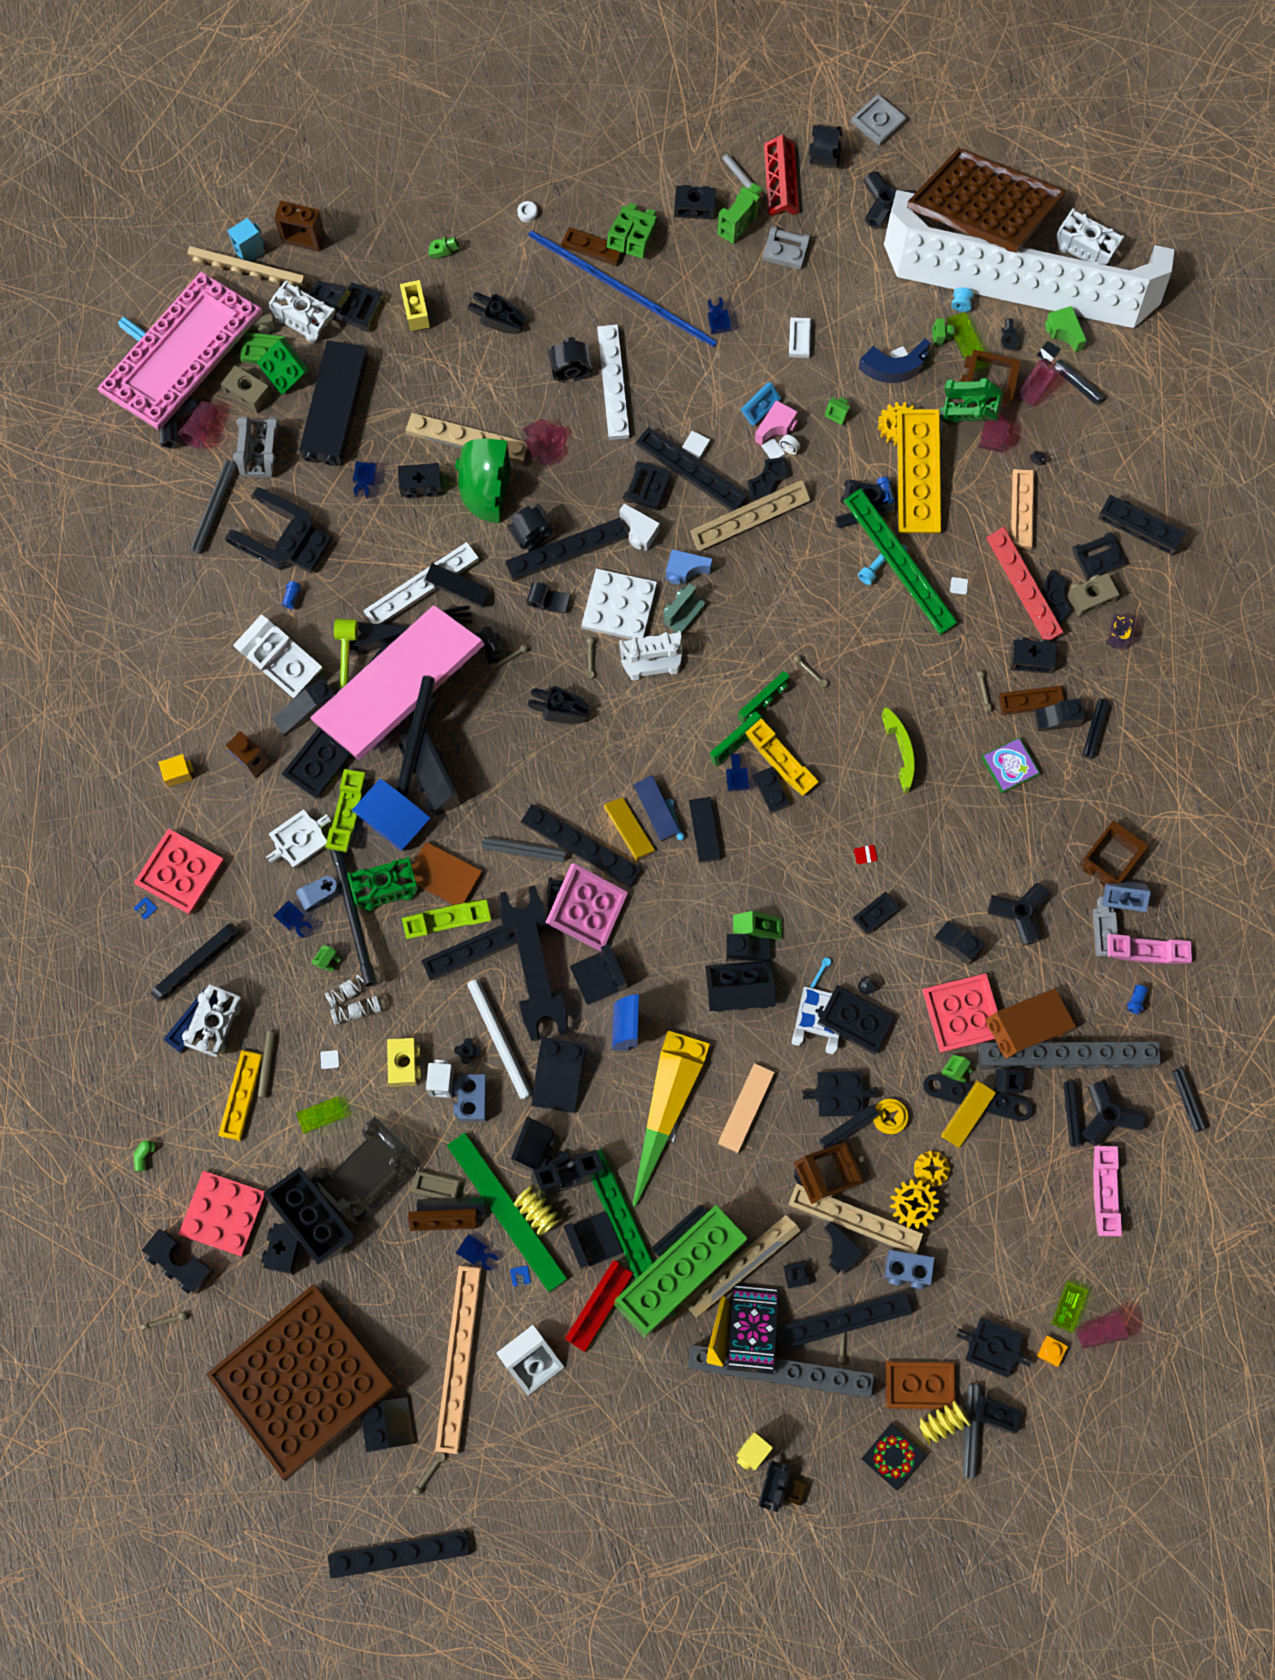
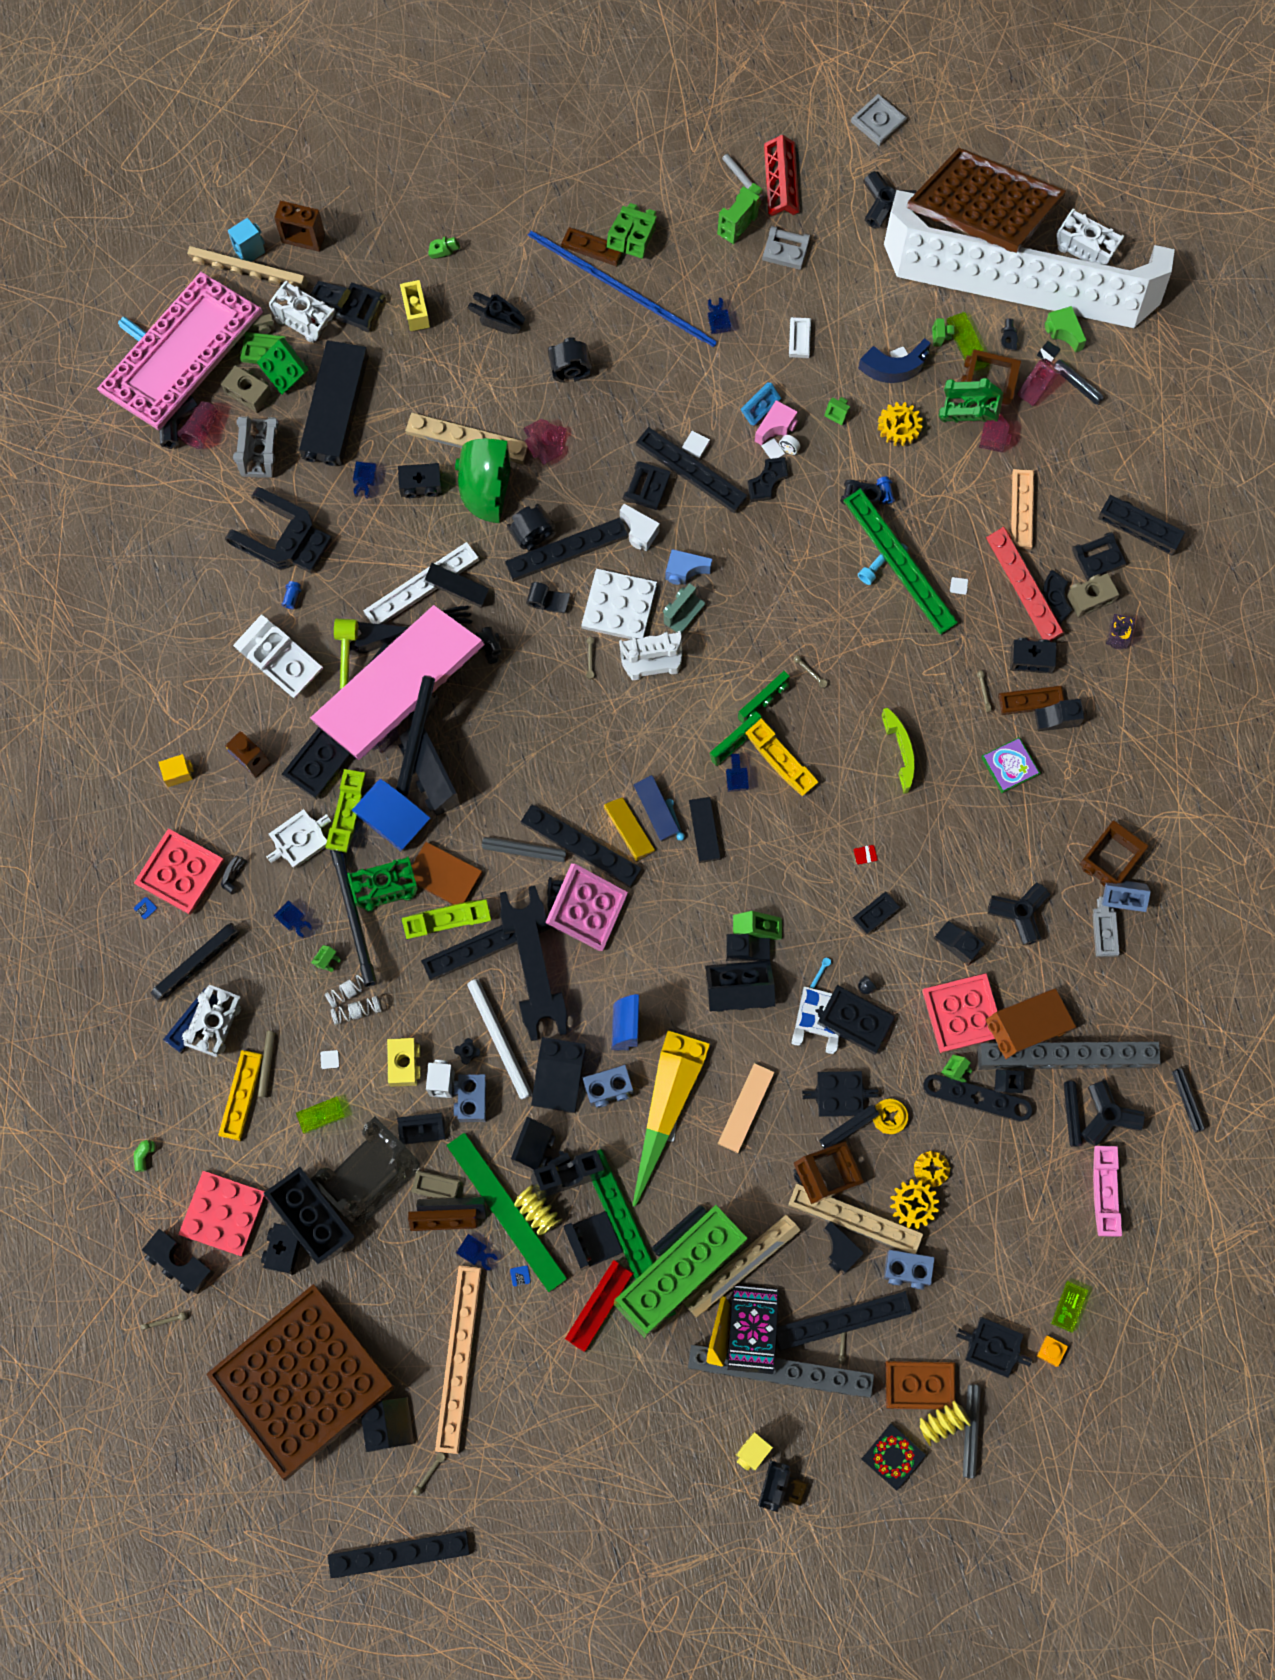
dark grey axle [191,460,236,554] -> none
black slope [272,678,335,736] -> none
sand blue piece [296,876,340,912] -> none
dark tan hinge [489,645,528,671] -> none
white slope [497,1325,564,1395] -> none
white tile [518,201,538,222] -> none
black hinge [528,686,589,724] -> none
black bracket [570,944,627,1005] -> none
white plate [597,325,629,440] -> none
black brick [674,185,716,220] -> none
tan plate [690,480,810,551] -> none
black plate [753,766,790,814] -> none
black tile [783,1262,810,1289] -> none
black brick [809,124,843,168] -> none
black axle [835,502,896,528] -> none
yellow plate [897,409,941,534] -> none
yellow slope [940,1080,996,1148] -> none
medium azure wheel [951,287,974,312] -> none
black plate [973,1396,1022,1434] -> none
black piece [1030,451,1046,465] -> none
clear pink plant [1076,1309,1129,1349] -> none
black axle [1082,698,1109,759] -> none
bright pink slope [1108,934,1192,964] -> none
blue pin [1127,985,1149,1014] -> none
none -> black piece [221,856,247,895]
none -> black hinge [397,1113,445,1145]
none -> sand blue brick [583,1065,633,1108]

